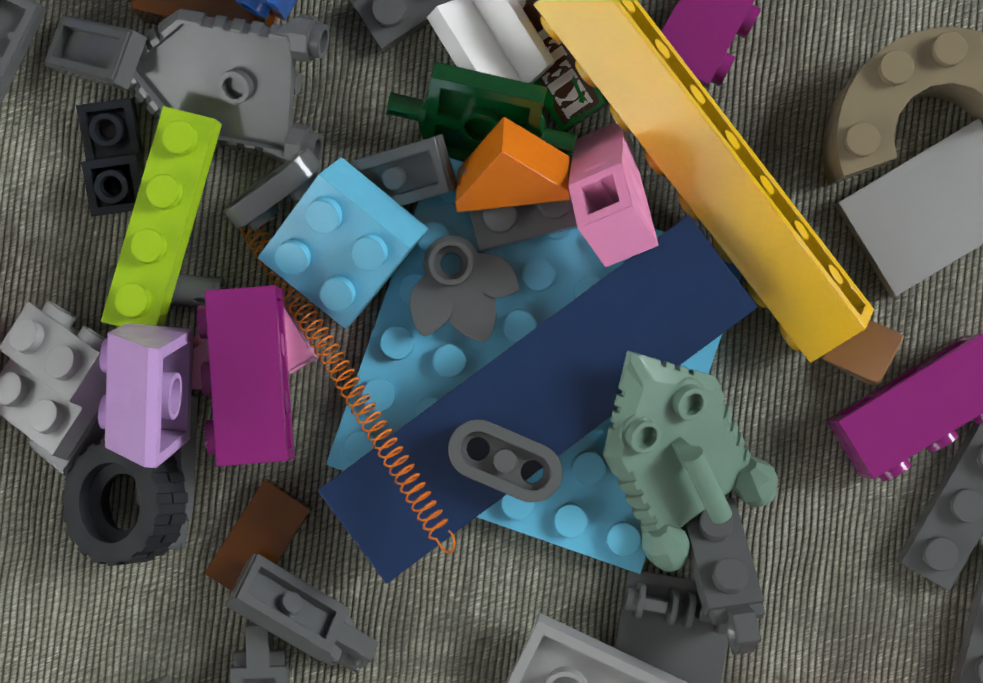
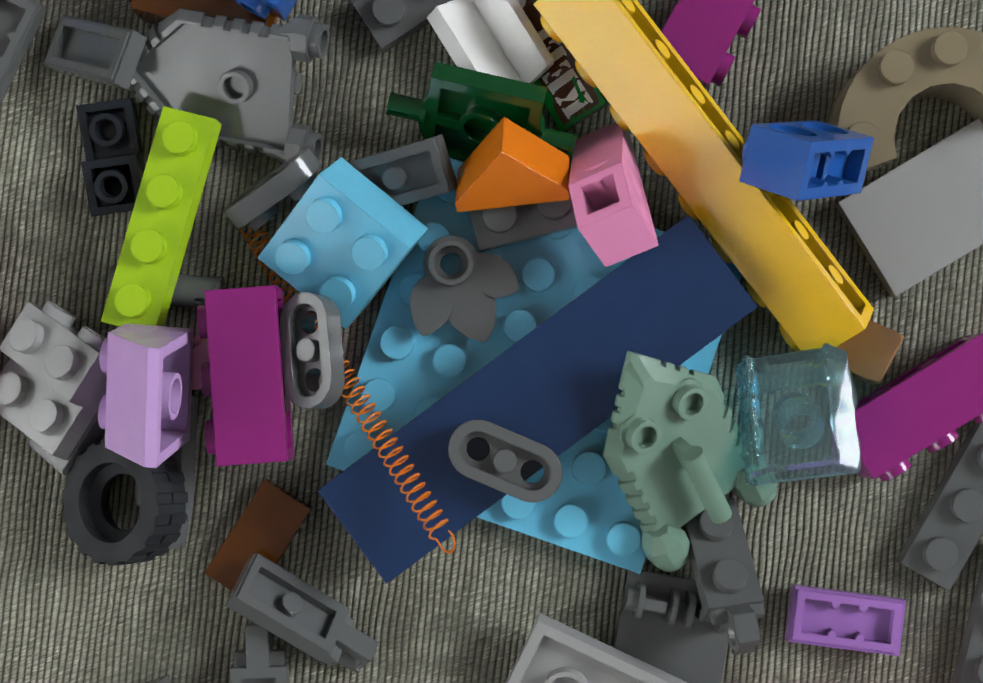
none -> dark grey plate [280,292,345,409]
none -> clear light blue slope [735,343,861,486]
none -> blue brick [739,120,874,201]
none -> medium lavender plate [785,584,906,656]

